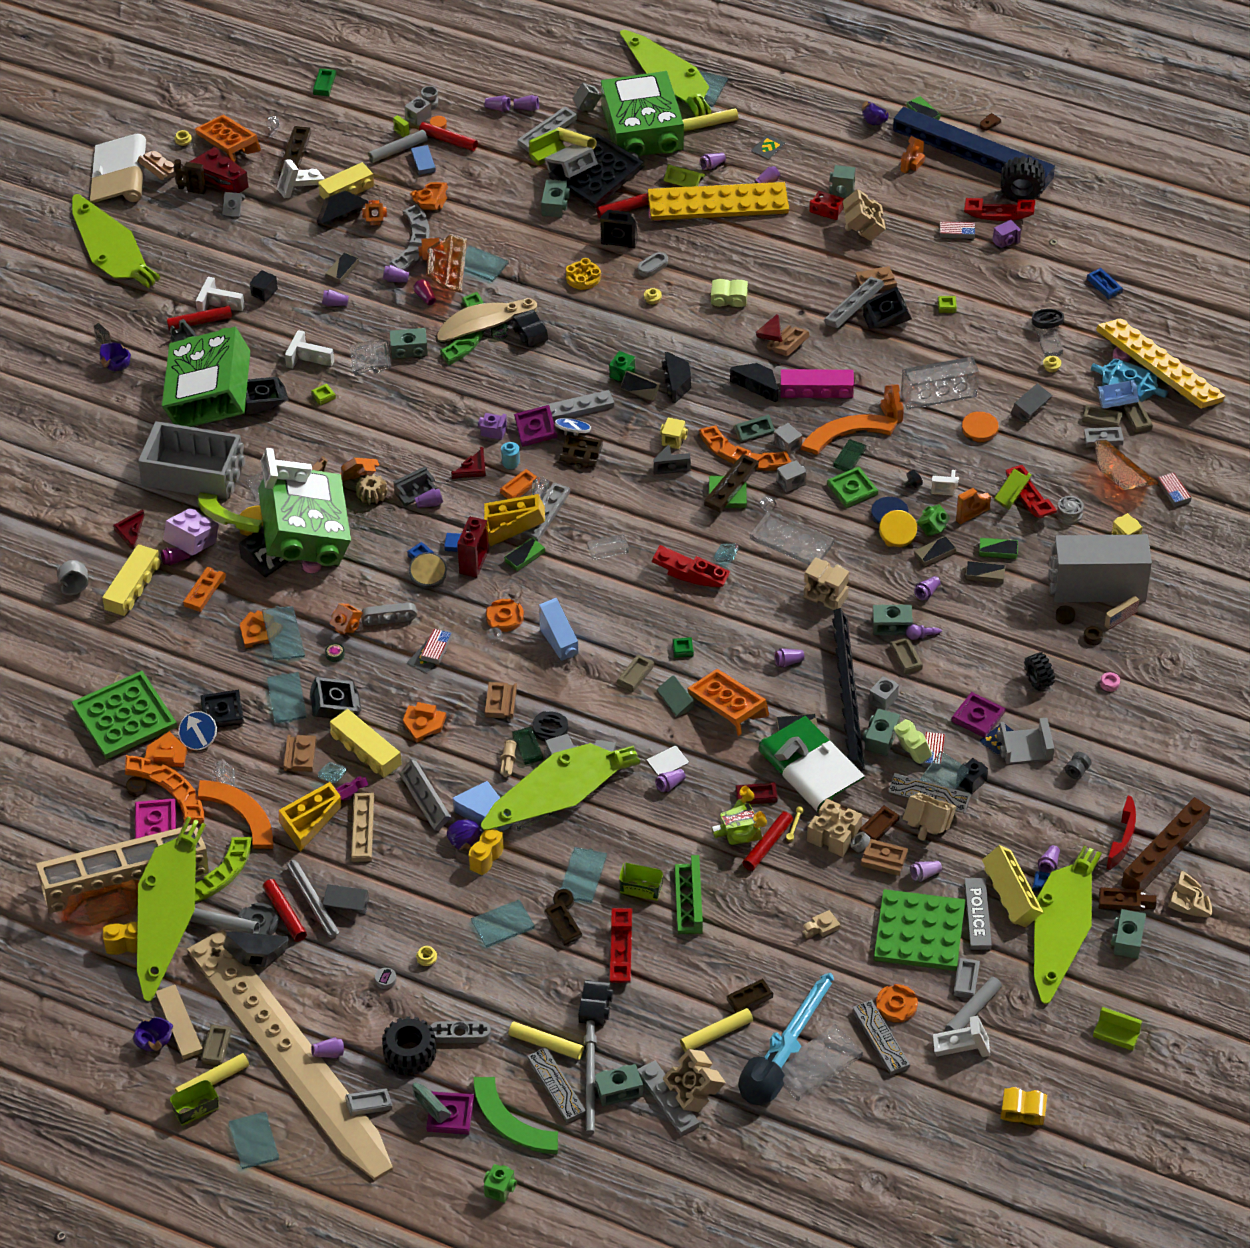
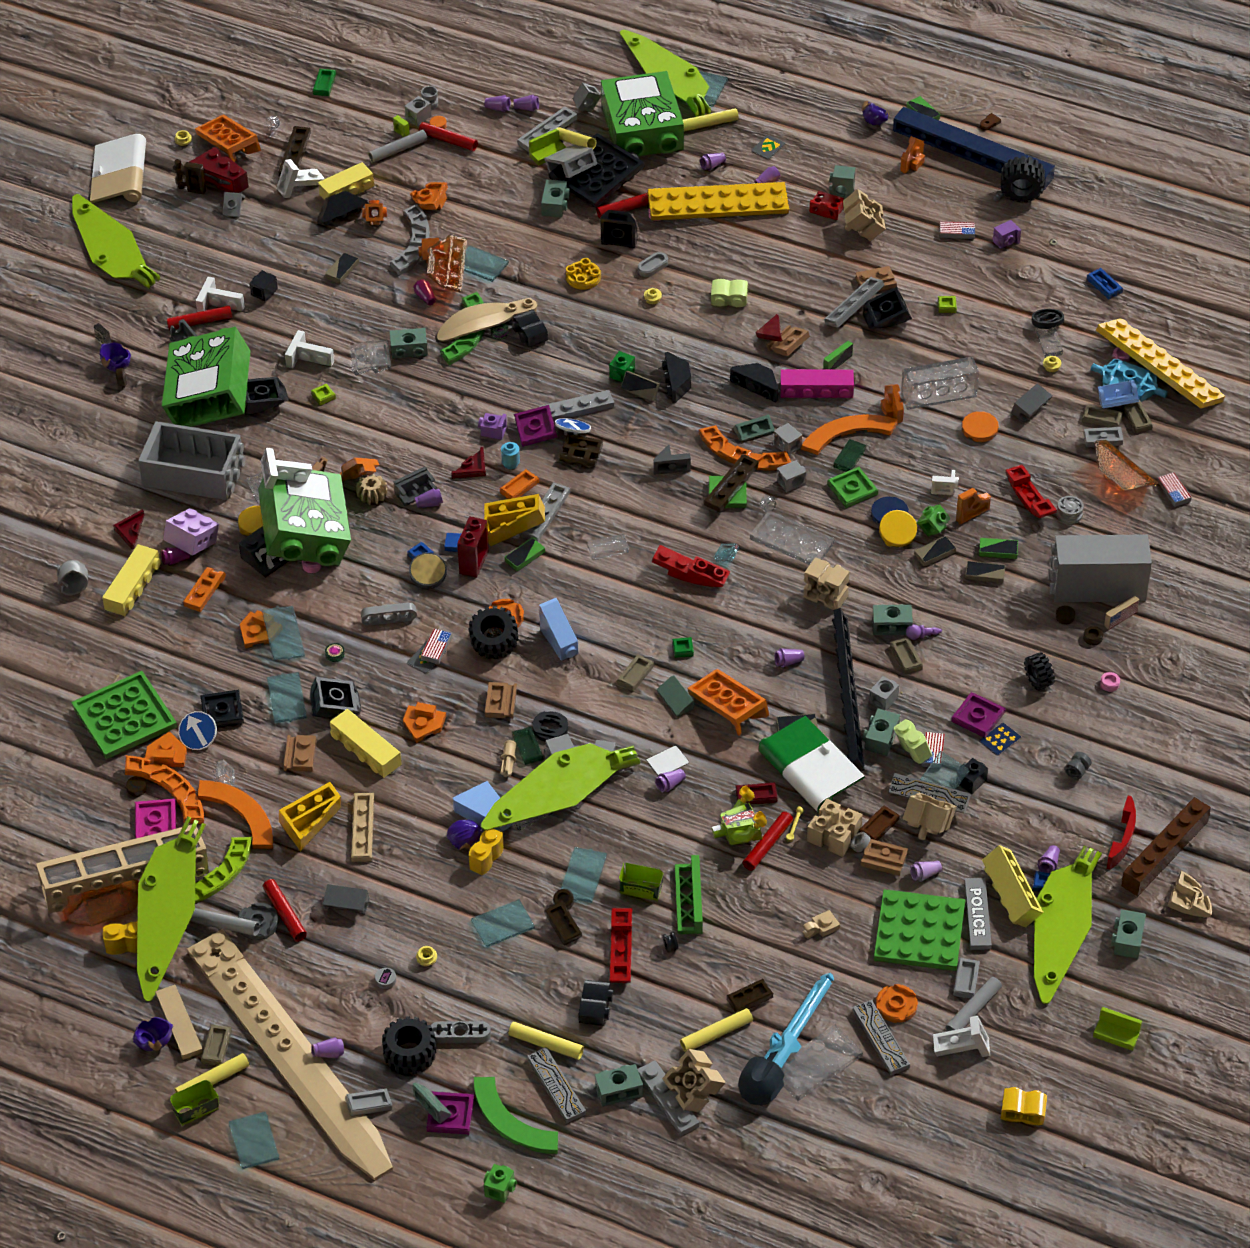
medium nougat plate [137,151,176,180] -> none
lime tile [198,492,262,533] -> none
black slope [223,932,288,967] -> none
light grey axle [287,860,339,939] -> none
clear light blue tile [318,762,346,783] -> none
medium lavender cone [322,289,349,307] -> none
orange brick [329,603,363,634] -> none
magenta plate [335,776,368,801] -> none
medium lavender cone [383,265,410,283] -> none
light grey plate [399,760,451,831] -> none
medium blue tile [411,145,436,175] -> none
clear cone [531,477,550,500] -> none
light grey bar [584,1020,597,1134] -> none
light yellow brick [660,418,688,449] -> none
lime panel [663,164,705,187] -> none
light grey tile [774,737,809,761] -> none
black tile [904,469,923,488] -> none
medium lavender cone [914,576,941,600] -> none
red slope [964,198,1035,221] -> none
lime panel [994,469,1032,510] -> none
light grey panel [997,718,1055,764] -> none
reddish brown hinge [1099,887,1157,911] -> none
light yellow brick [1112,513,1143,535] -> none
none -> dark brown tile [115,368,127,386]
none -> black tyre [468,606,519,659]
none -> black bush [662,932,678,953]
none -> bright green tile [823,341,853,370]

